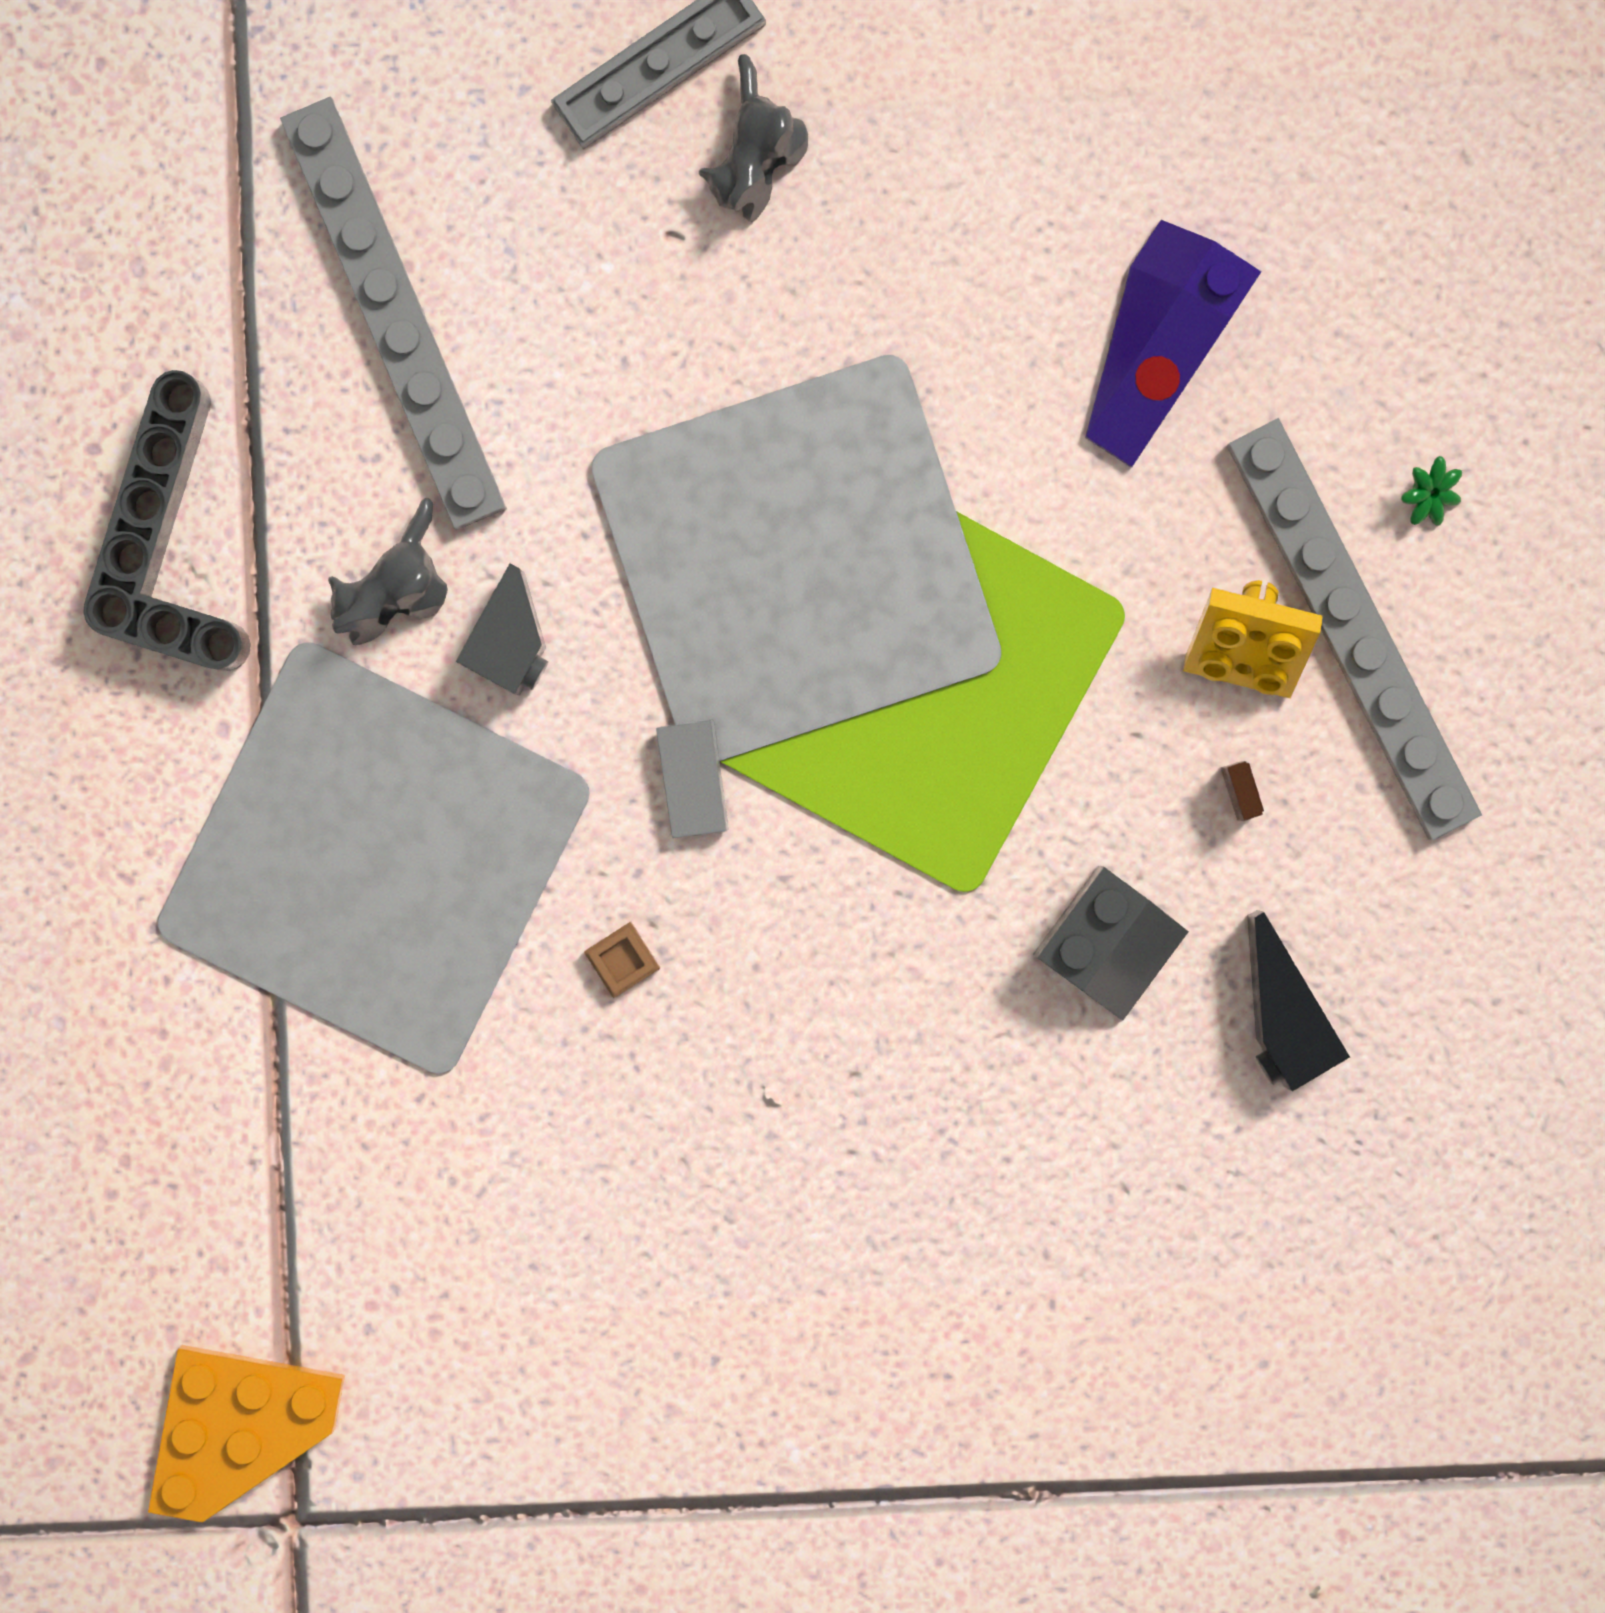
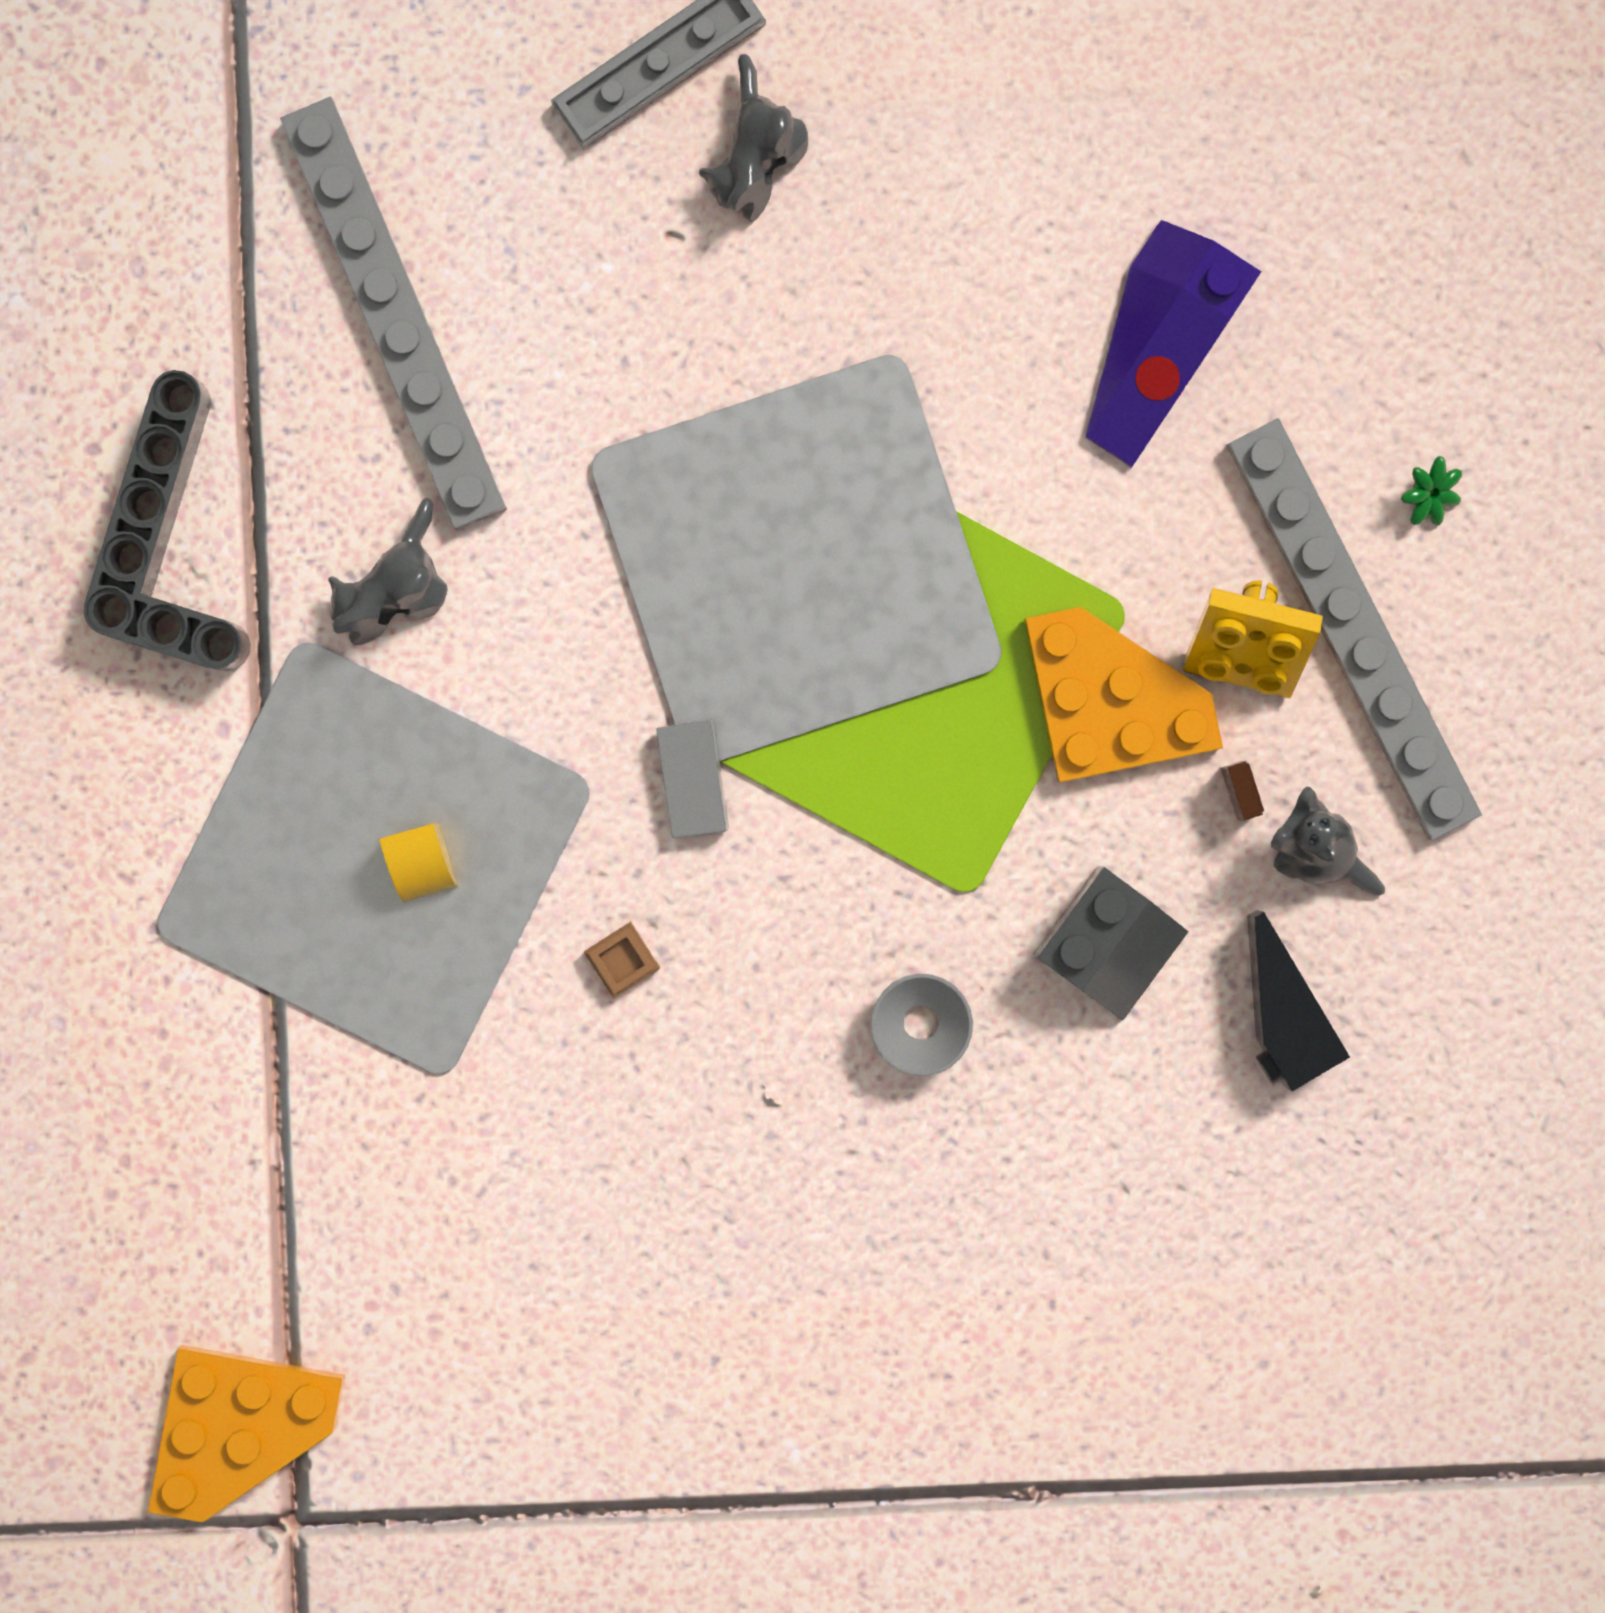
dark grey slope [456,563,549,696] -> none
none -> yellow brick [379,823,458,902]
none -> light grey piece [871,973,973,1076]
none -> light orange plate [1024,607,1223,782]
none -> dark grey animal [1271,786,1385,896]

